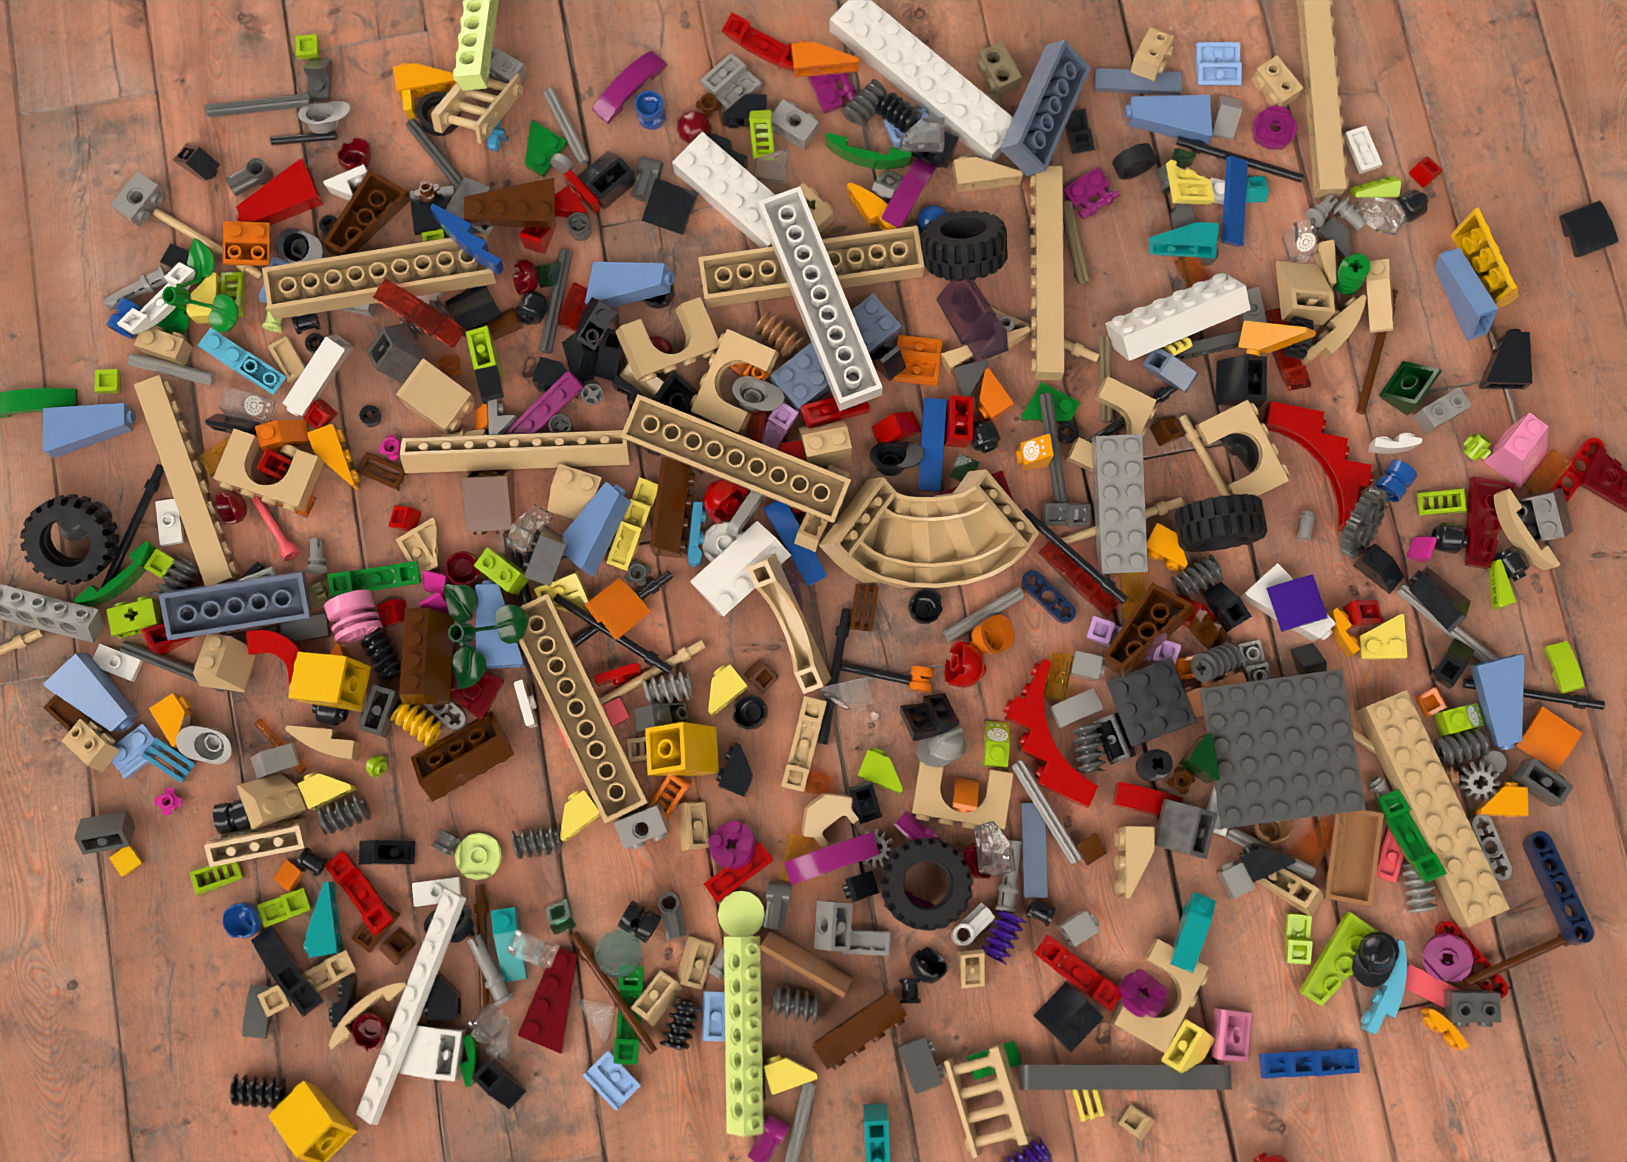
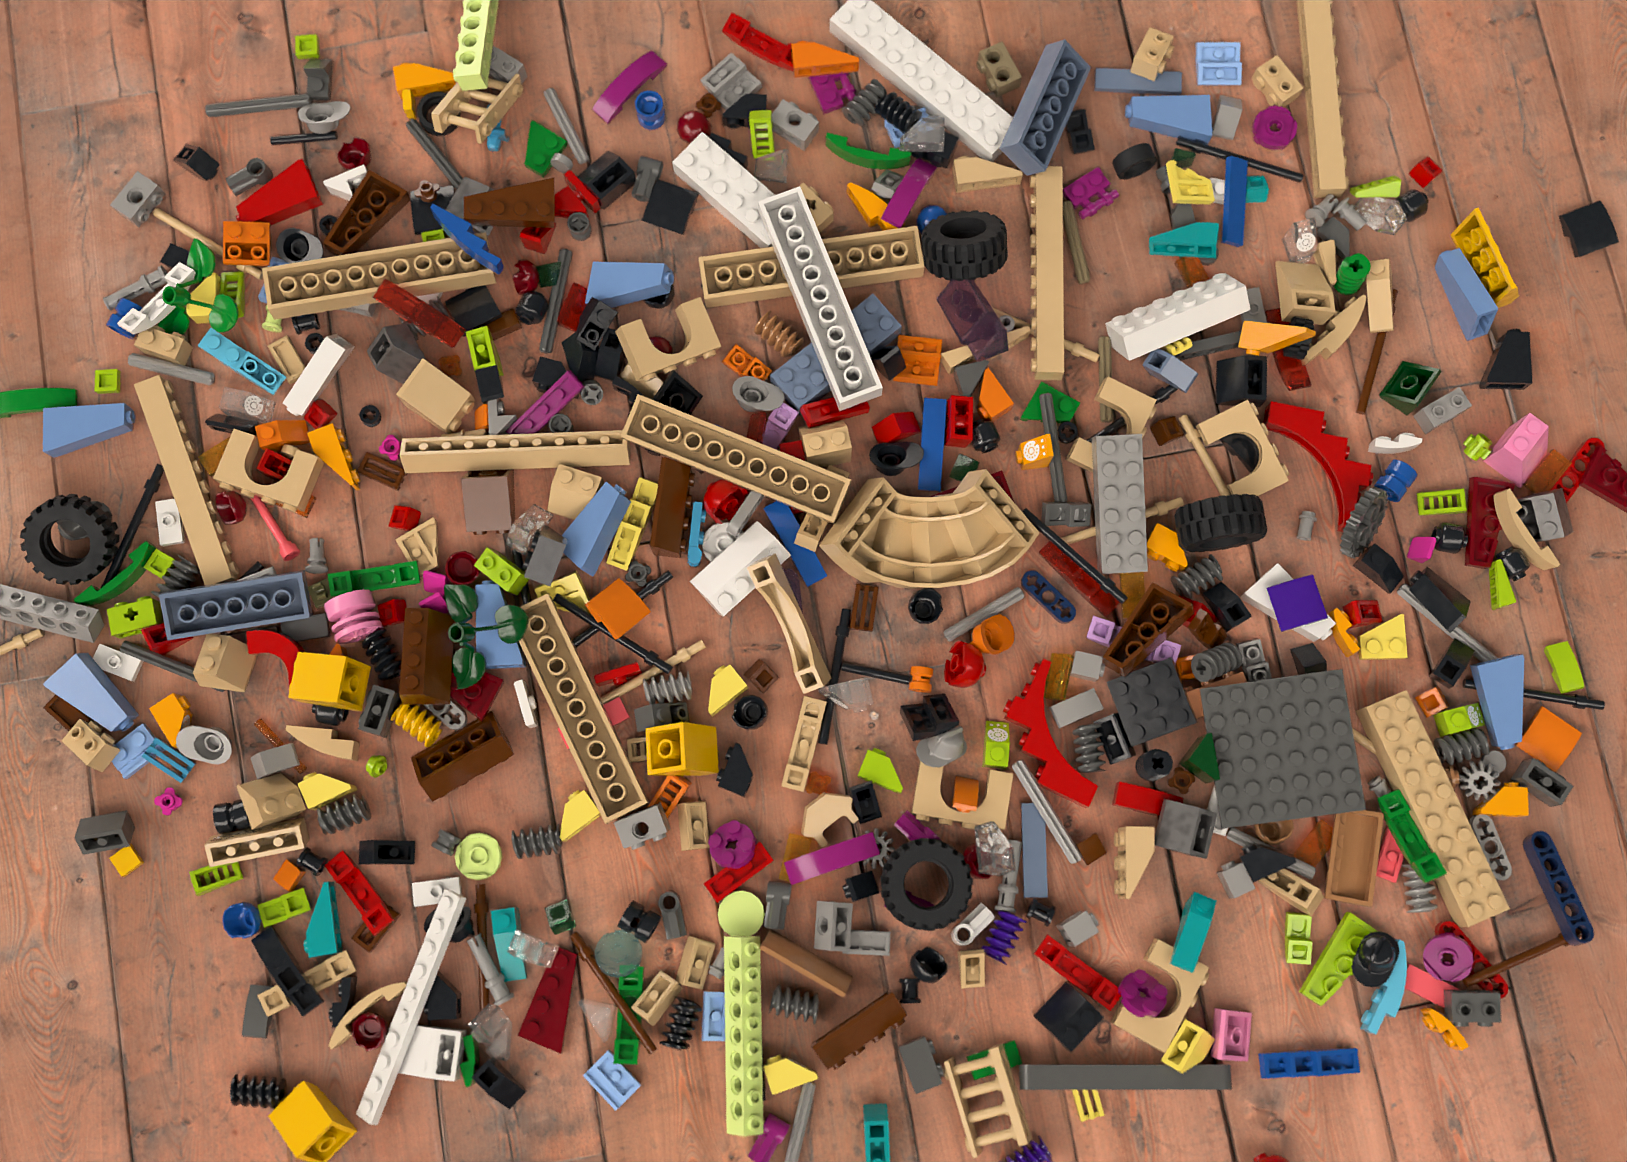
reddish brown slope [380,928,415,965] -> none
tan arch [690,329,780,435] -> none
tan slope [1118,1104,1155,1141] -> none
white plate [1344,126,1382,174] -> none

